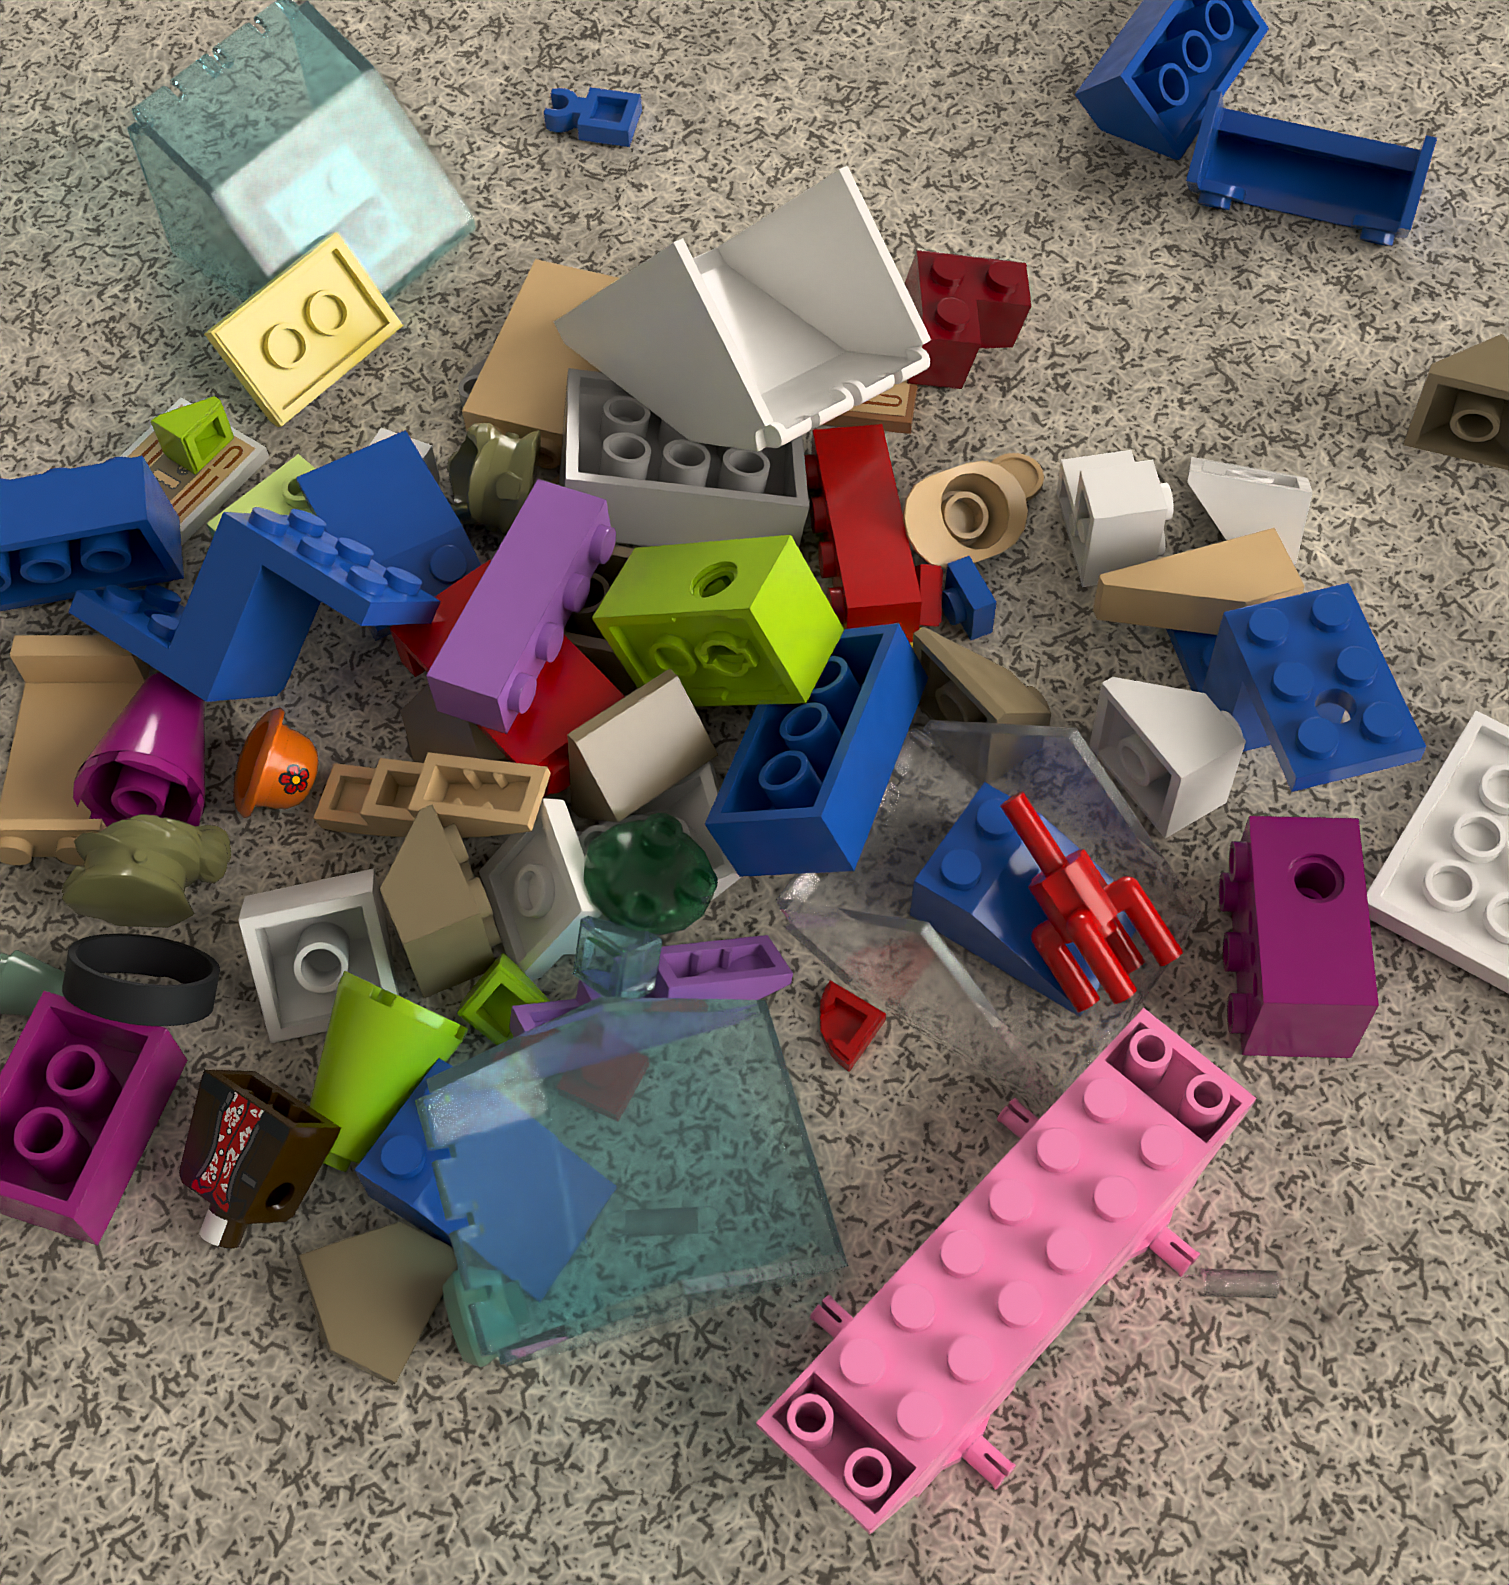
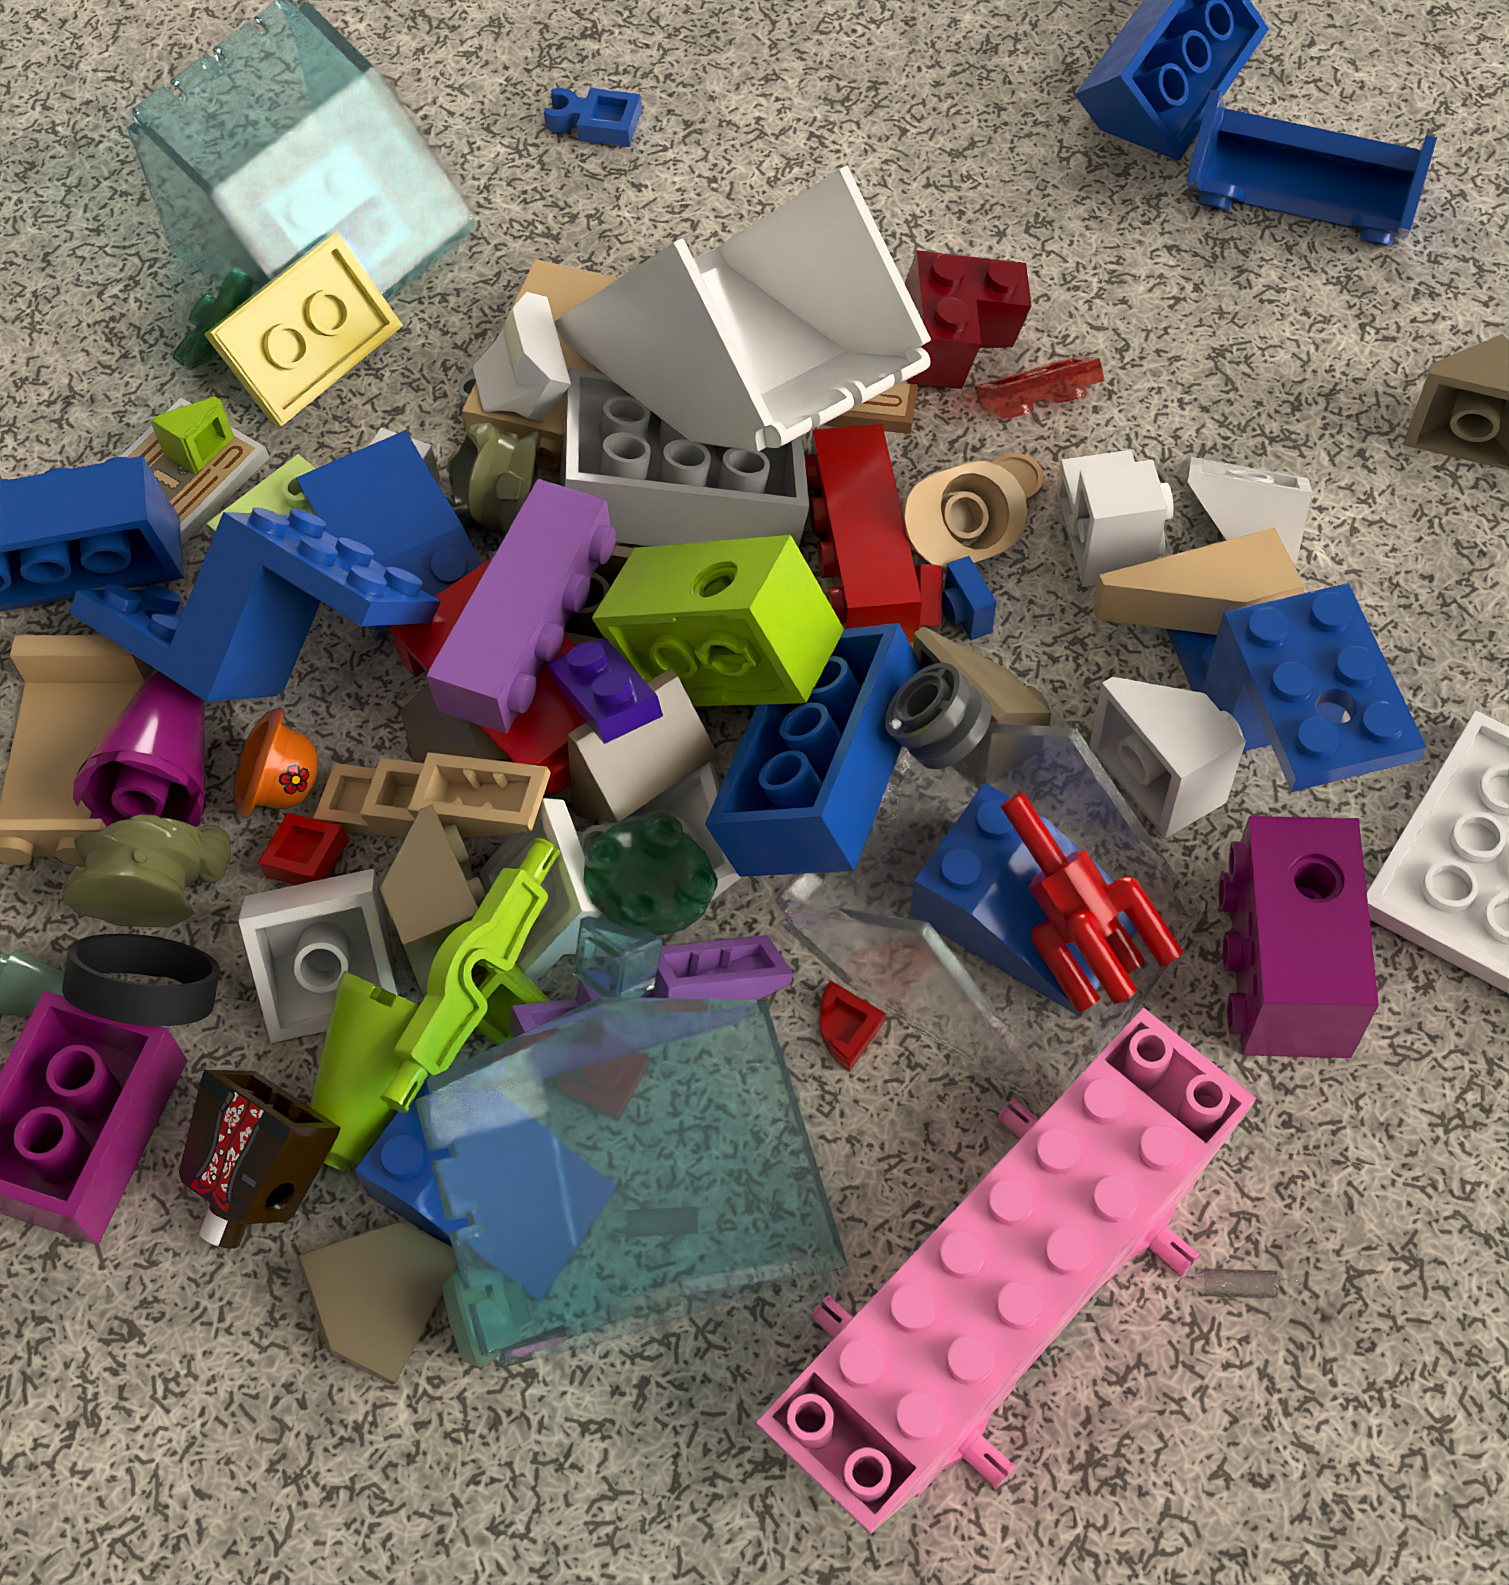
none -> clear green dish [173,267,253,370]
none -> red plate [257,813,349,885]
none -> lime piece [380,838,560,1113]
none -> white slope [473,292,571,422]
none -> dark purple plate [548,637,663,744]
none -> dark grey wheel [885,663,992,769]
none -> clear red plate [974,355,1105,419]

